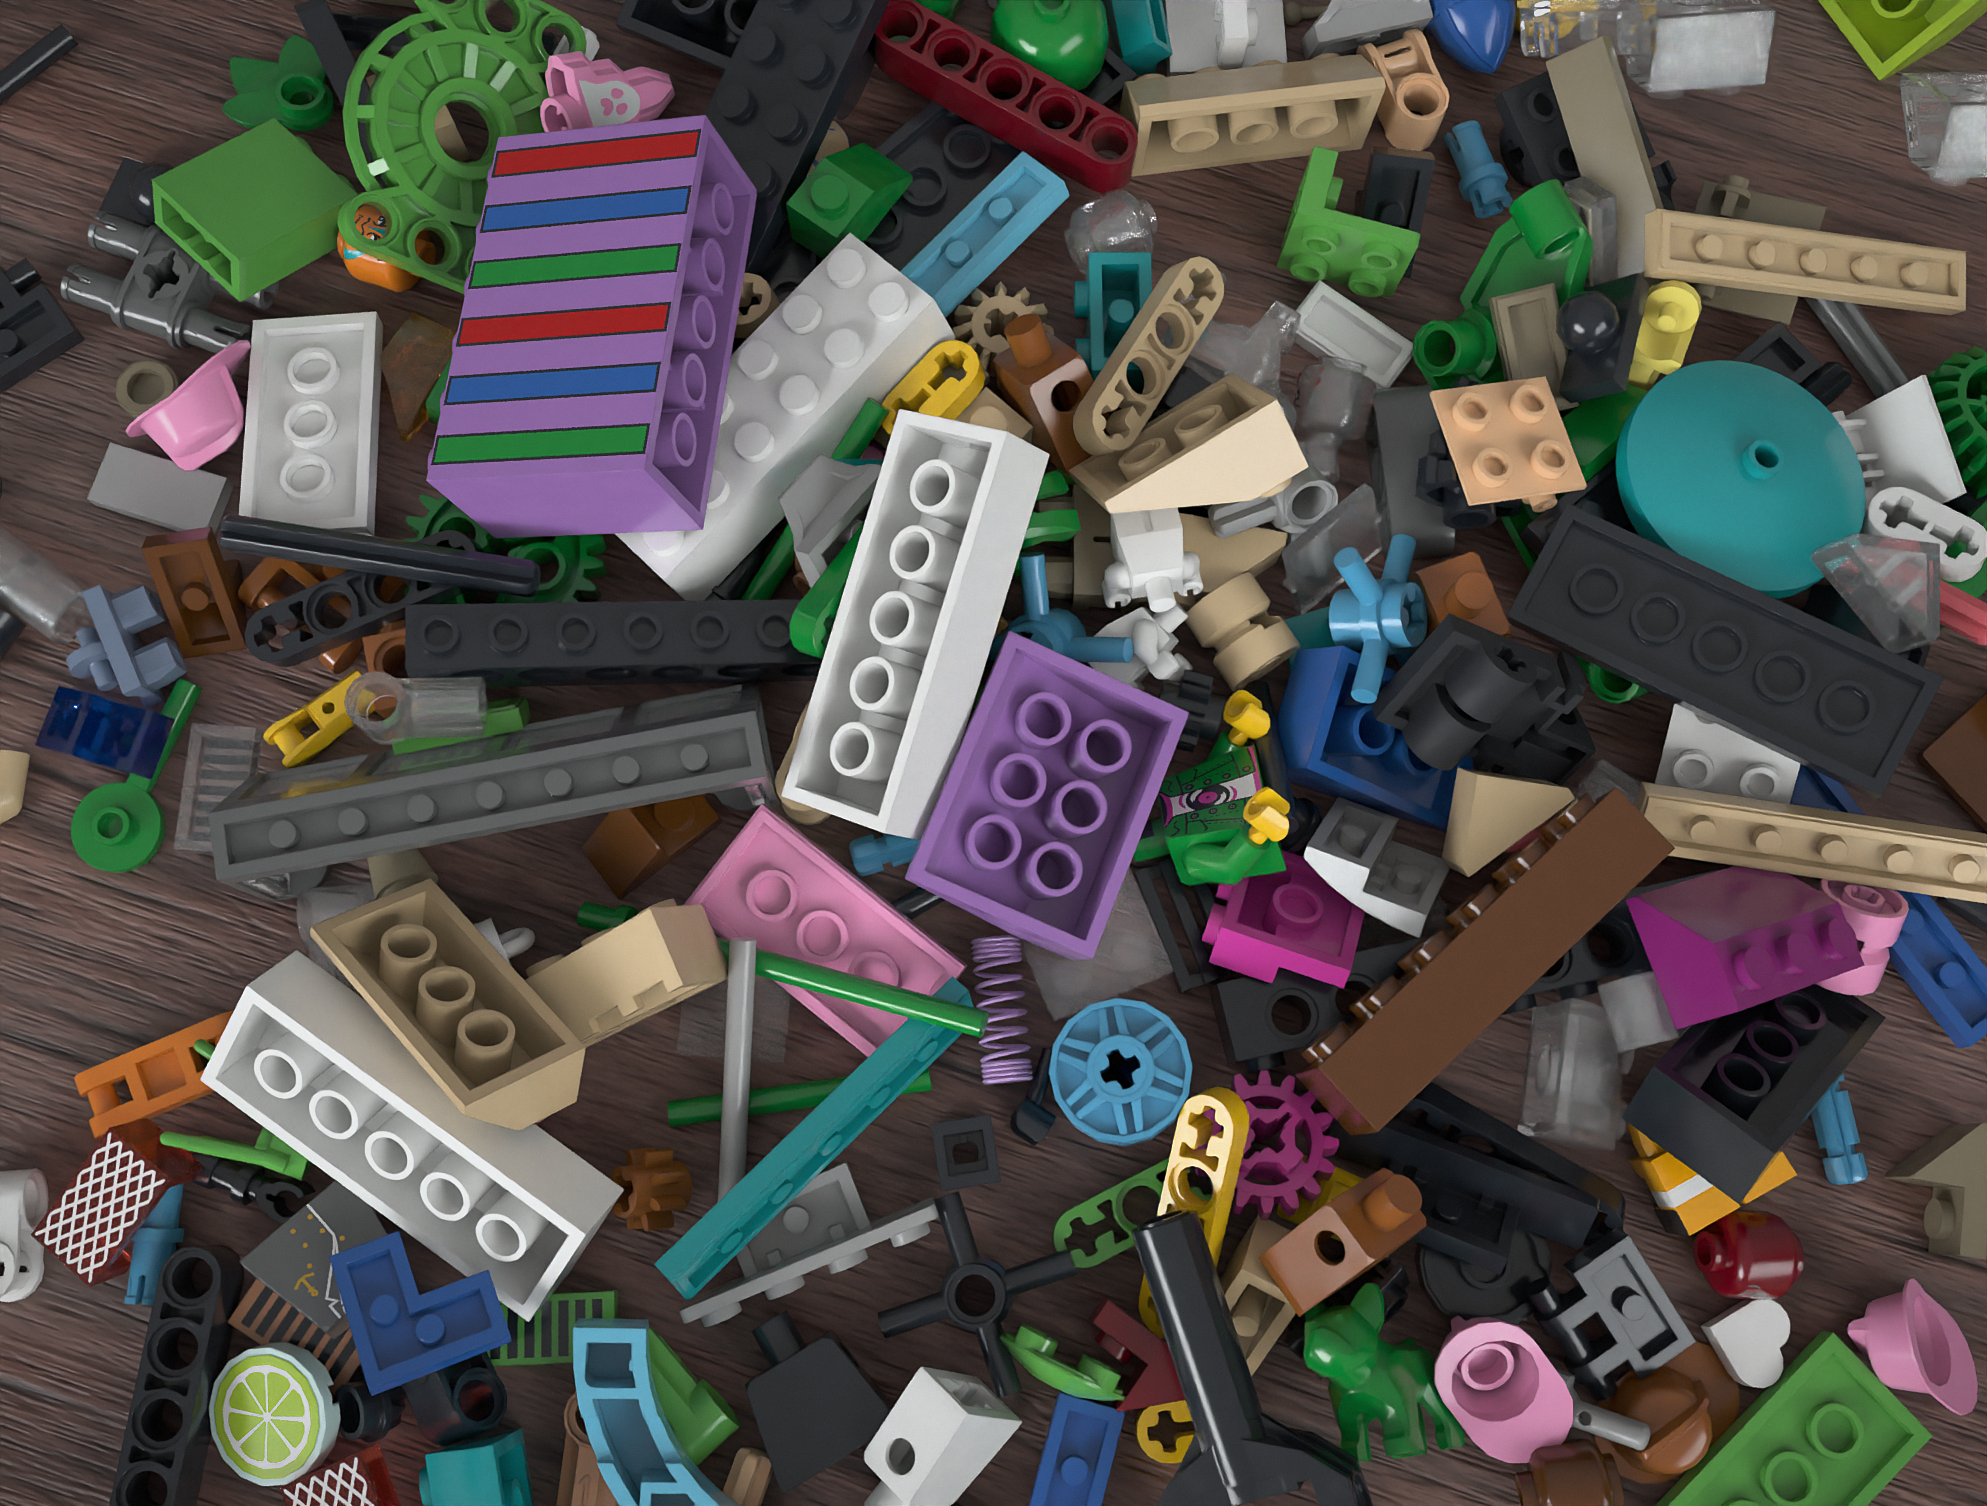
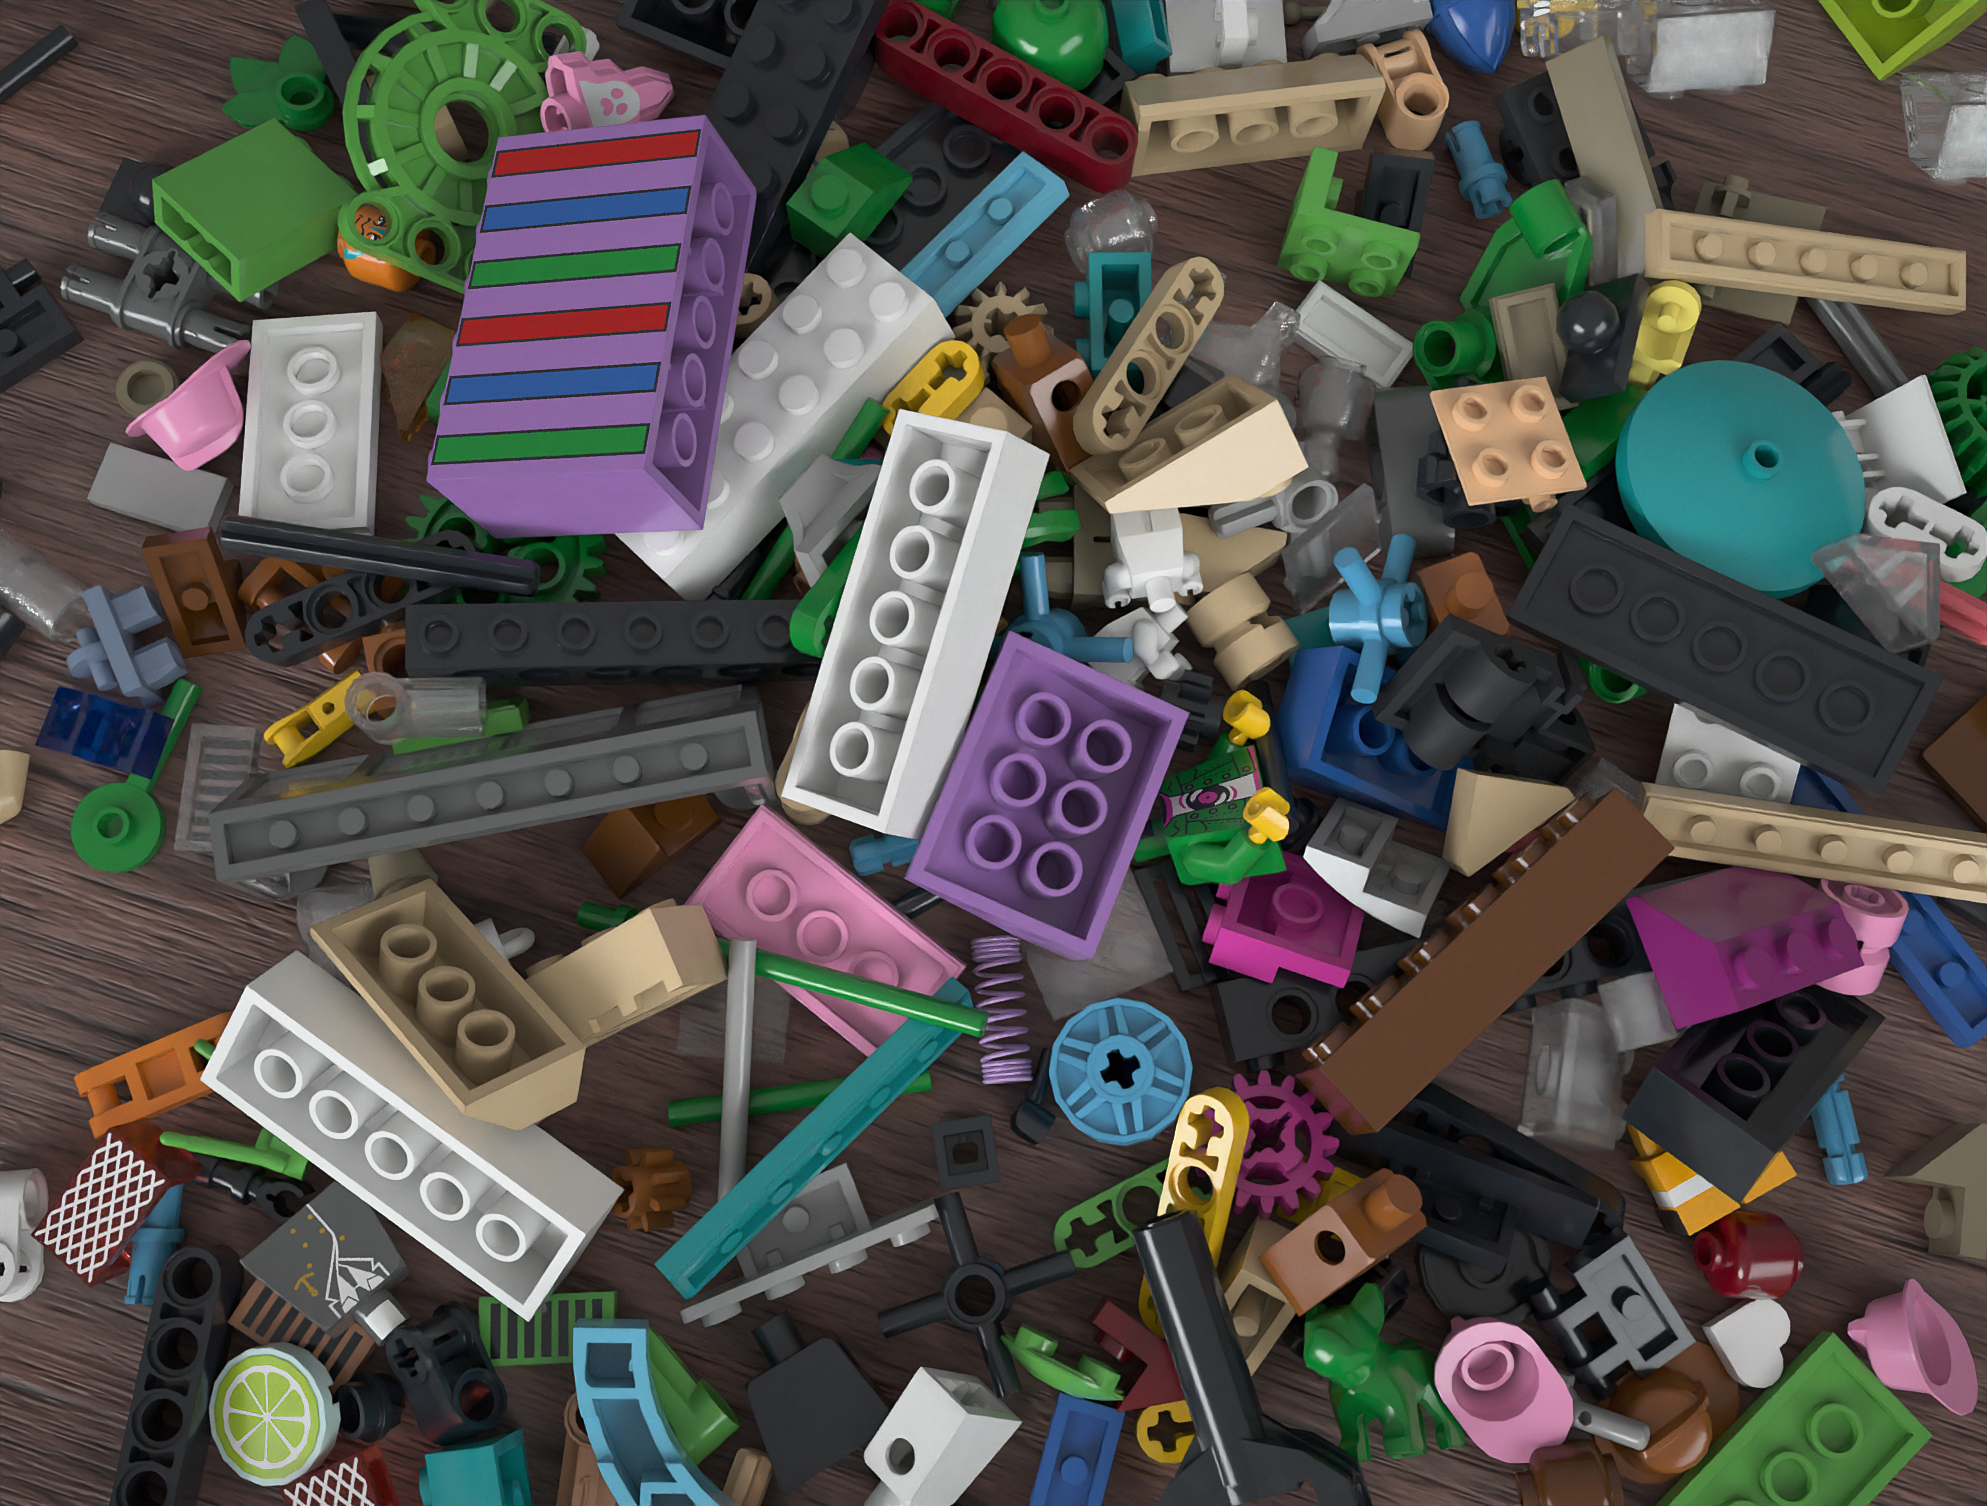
blue plate [329,1231,512,1396] -> none

